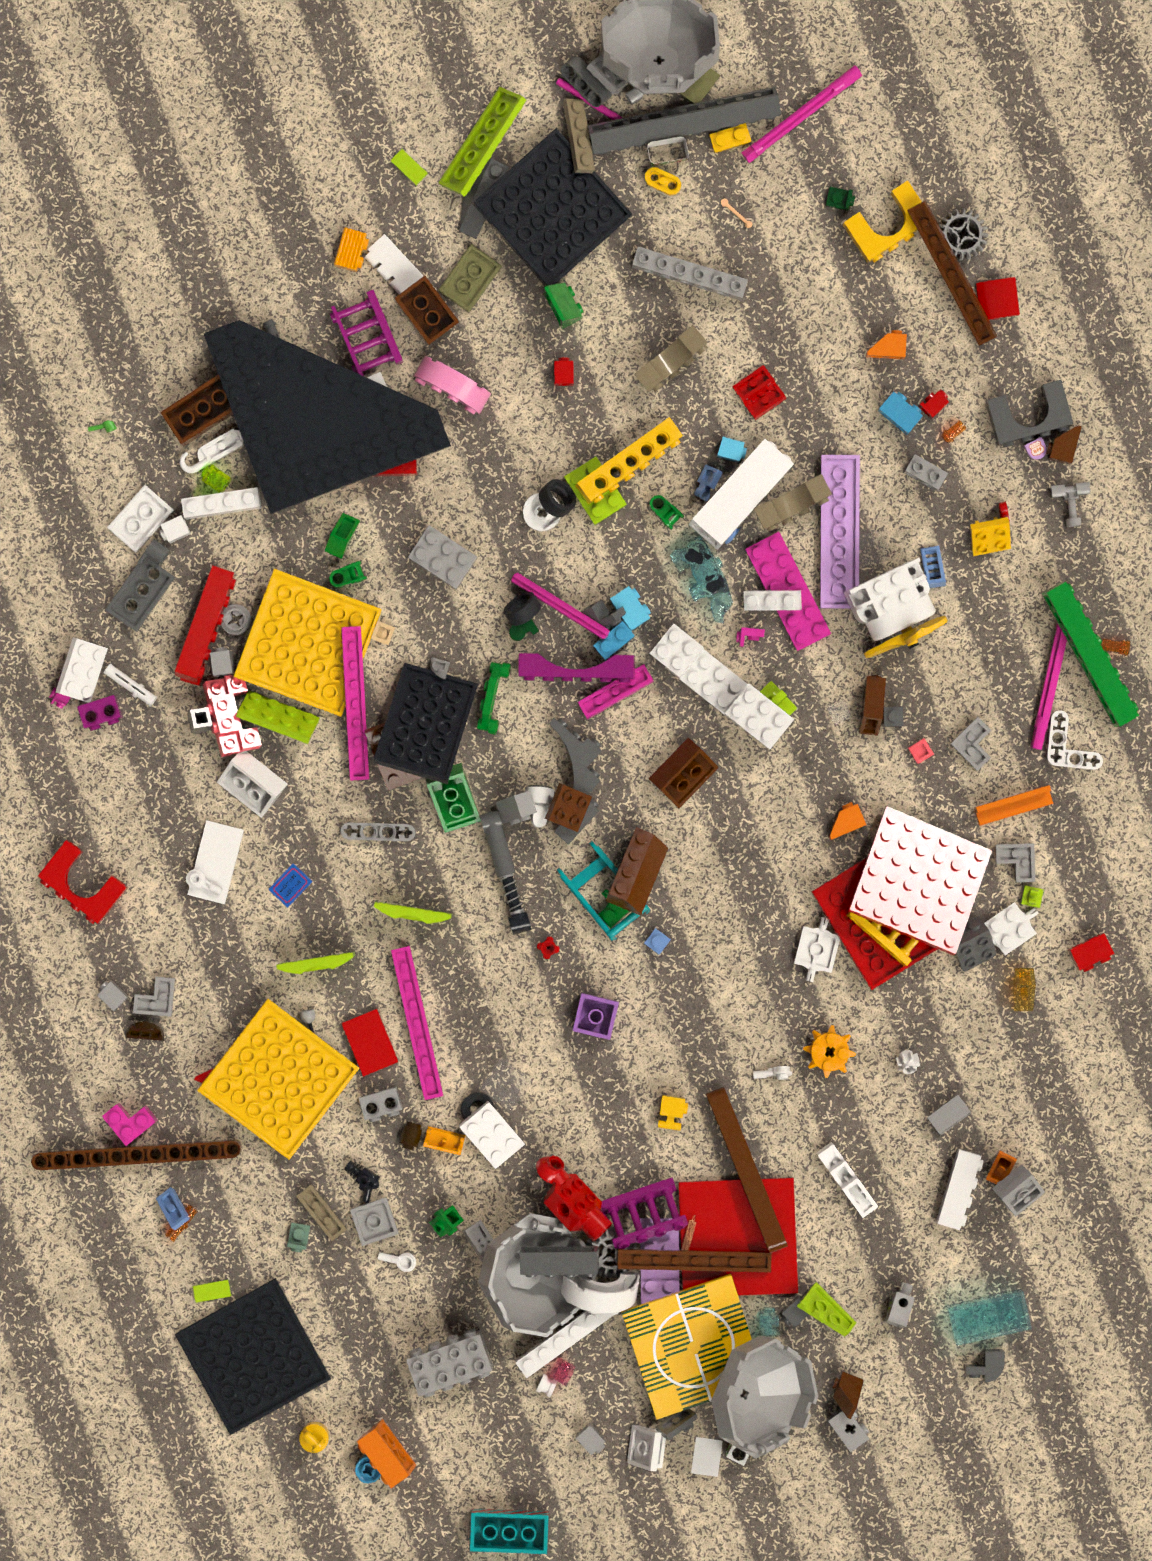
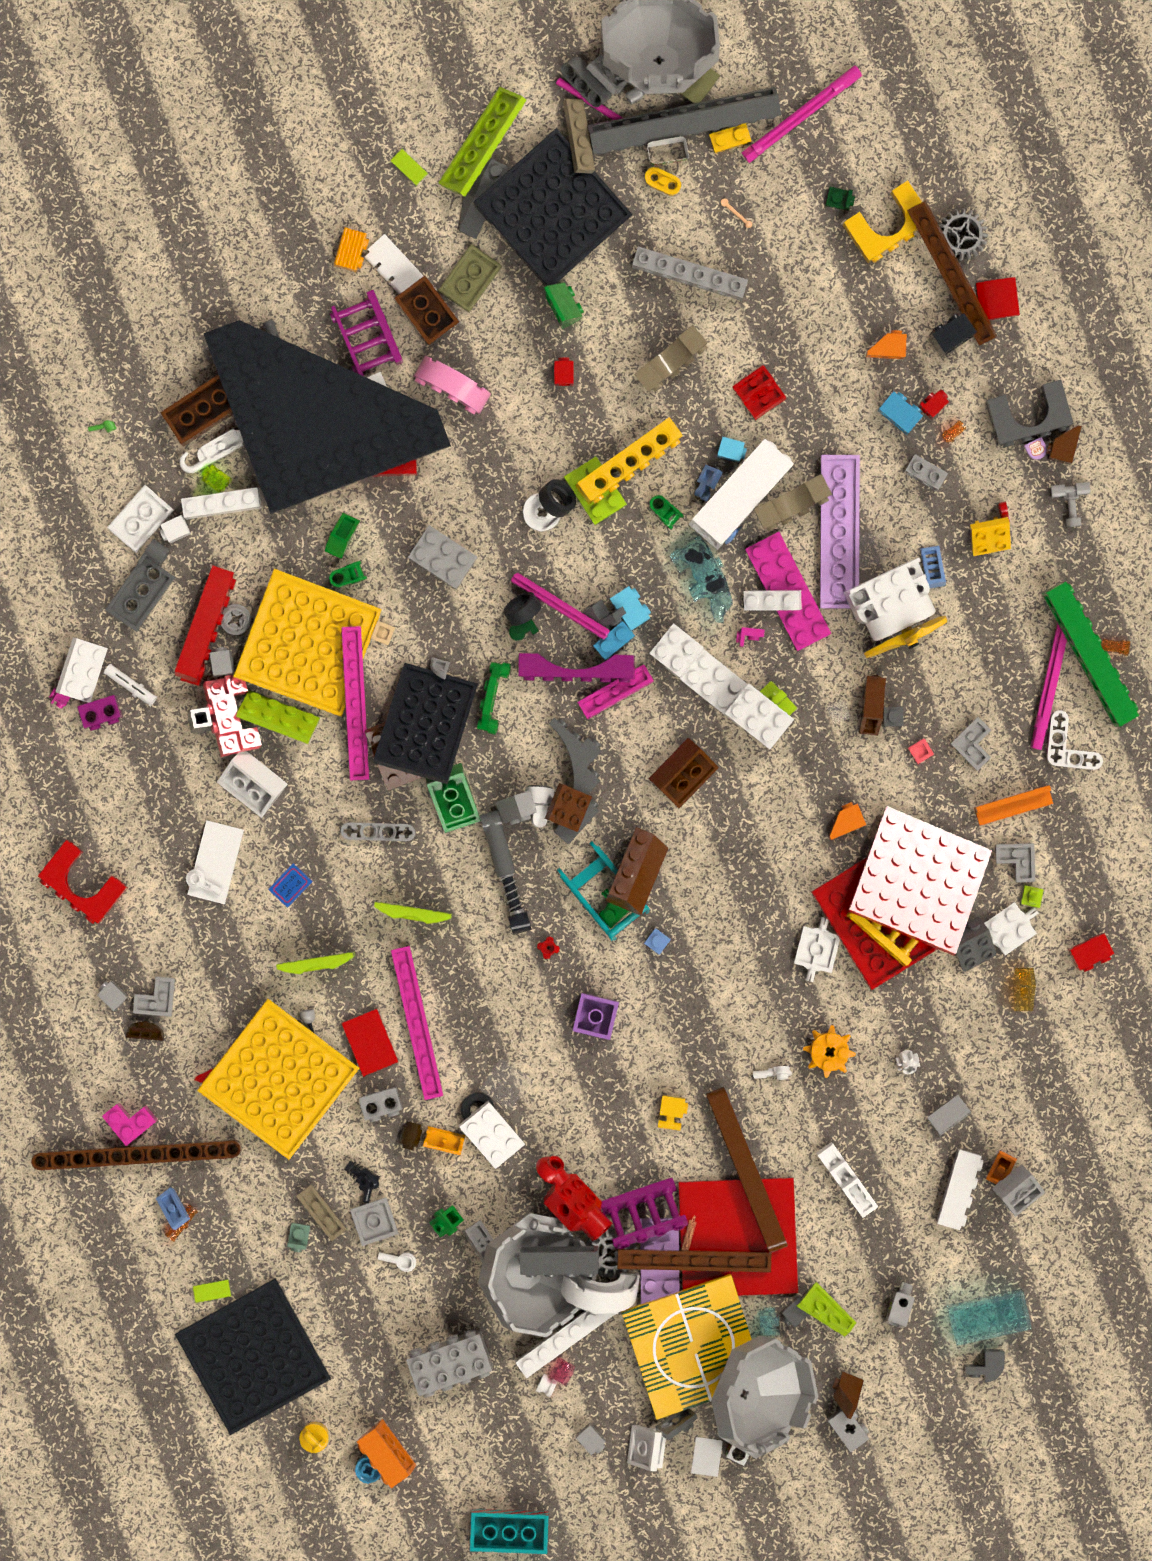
none -> black brick [929,313,977,358]

